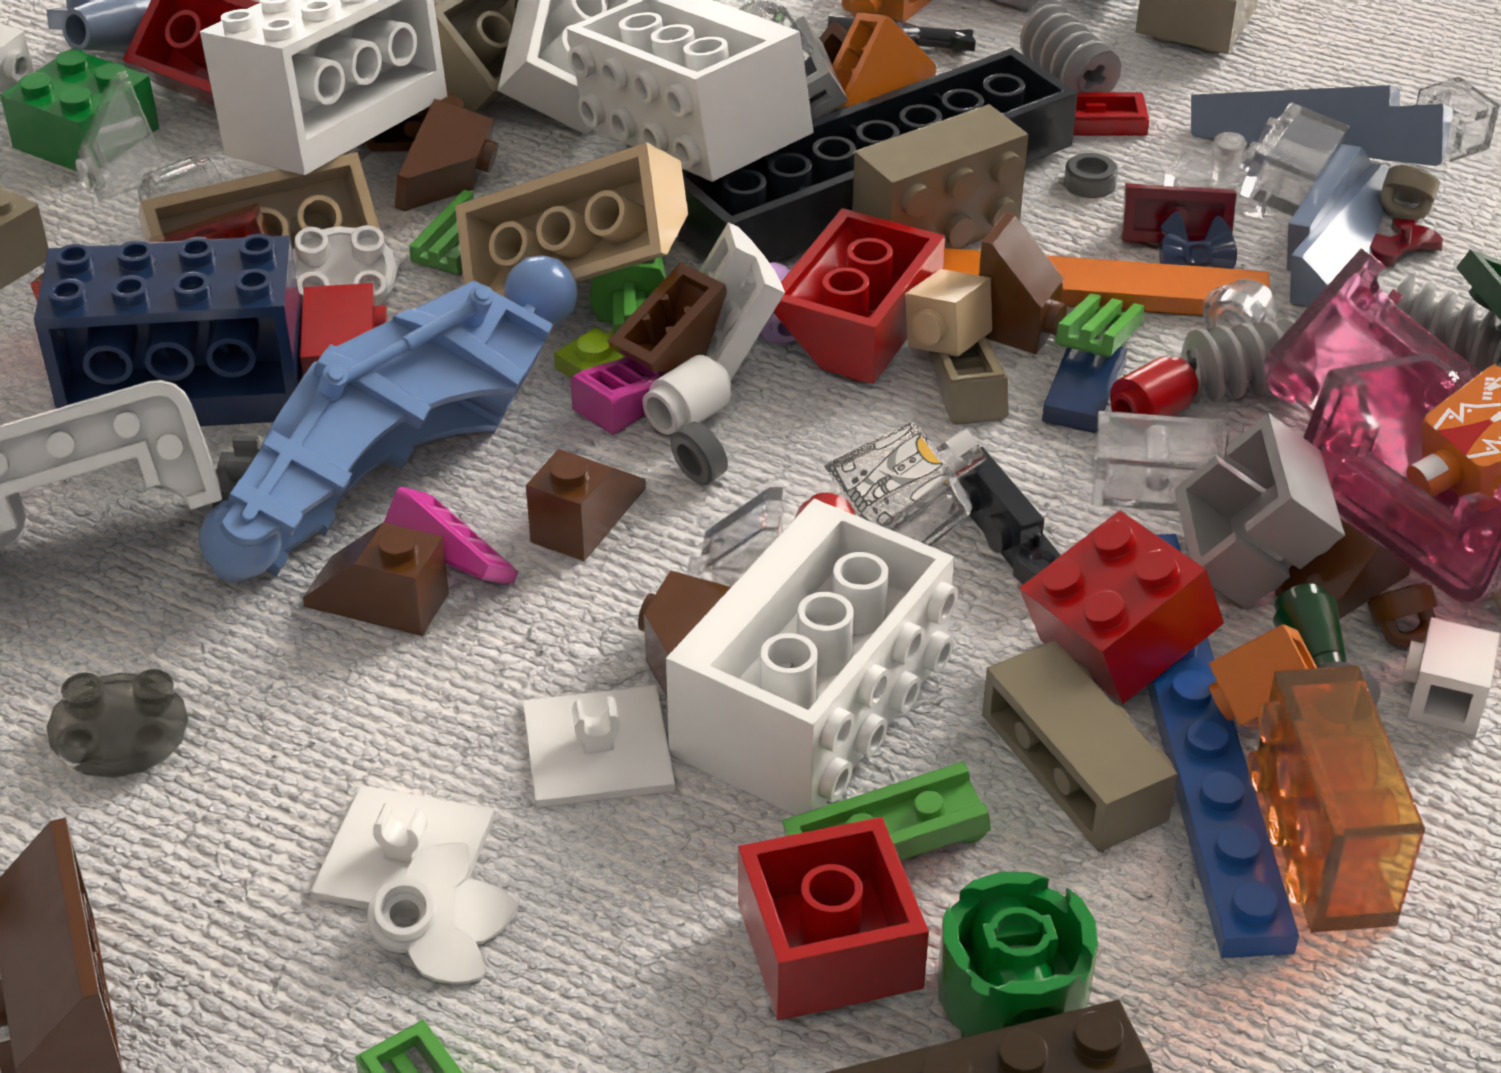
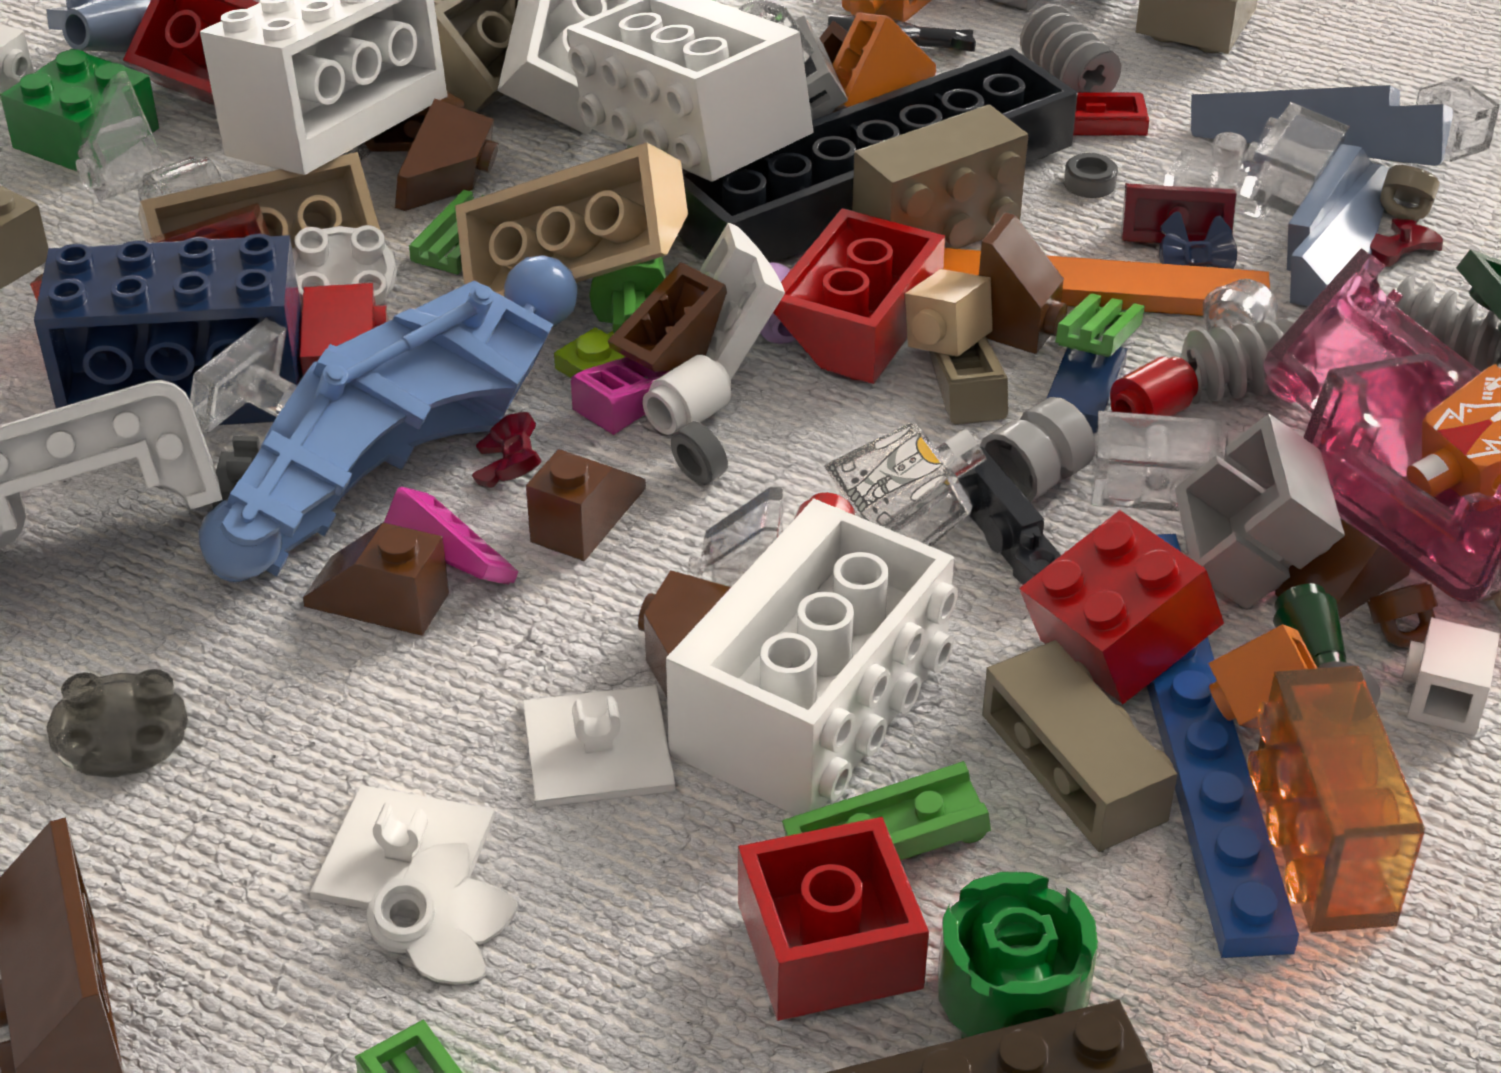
none -> clear tile [190,318,297,433]
none -> dark red piece [472,412,542,488]
none -> light grey wheel [979,397,1096,503]

